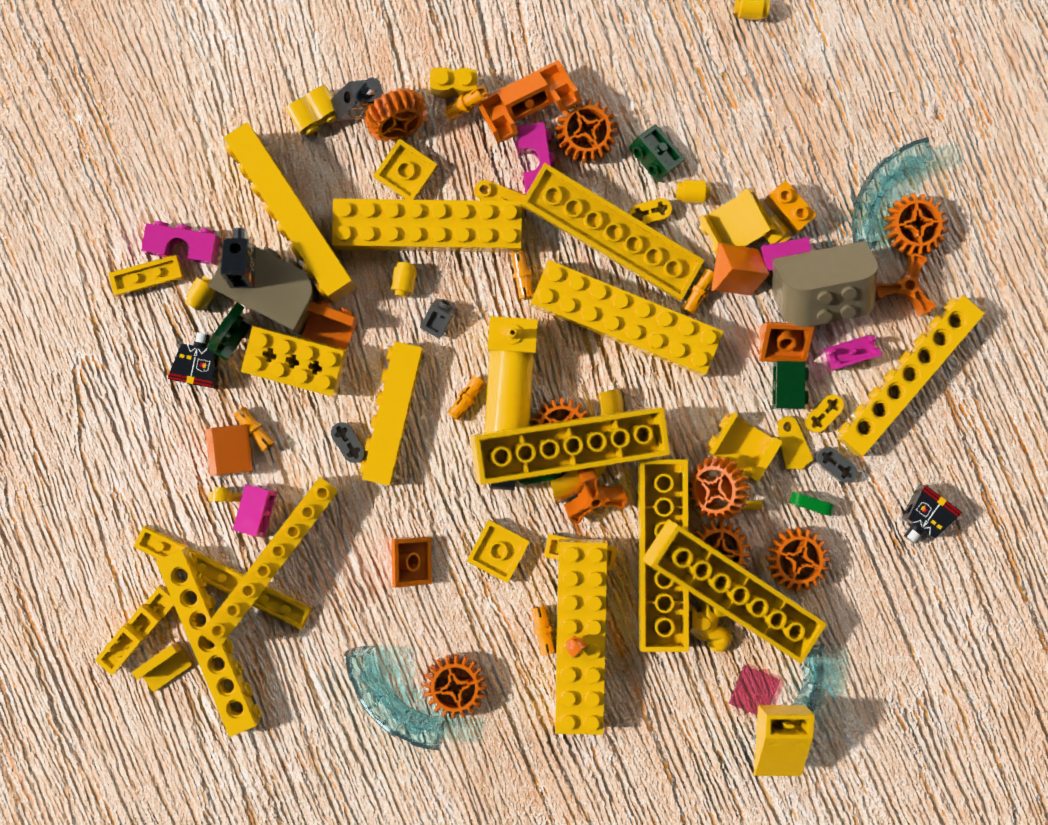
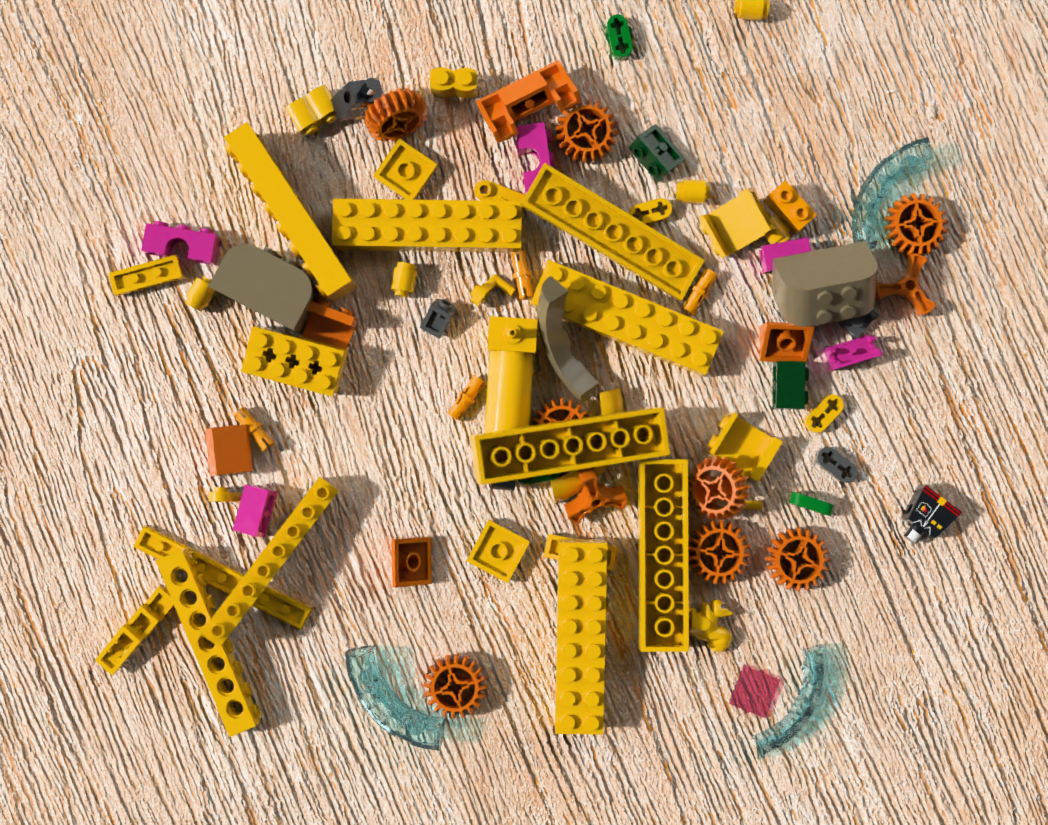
yellow panel [132,642,192,692] -> none
black torso [168,332,219,389] -> none
dark green bracket [207,302,251,360] -> none
black torso [220,228,255,288] -> none
dark grey beam [331,422,366,463] -> none
yellow brick [360,341,424,486] -> none
light orange pin [444,85,488,120] -> none
light orange pin [531,605,555,655] -> none
orange hinge [566,636,587,658] -> none
yellow brick [642,519,827,664] -> none
orange slope [712,243,769,295] -> none
yellow slope [754,705,815,776] -> none
yellow piece [777,416,813,470] -> none
yellow brick [836,295,985,457] -> none
none -> yellow plate [470,274,517,307]
none -> dark tan brick [537,276,599,402]
none -> green beam [606,14,633,61]
none -> dark grey bracket [838,306,879,339]

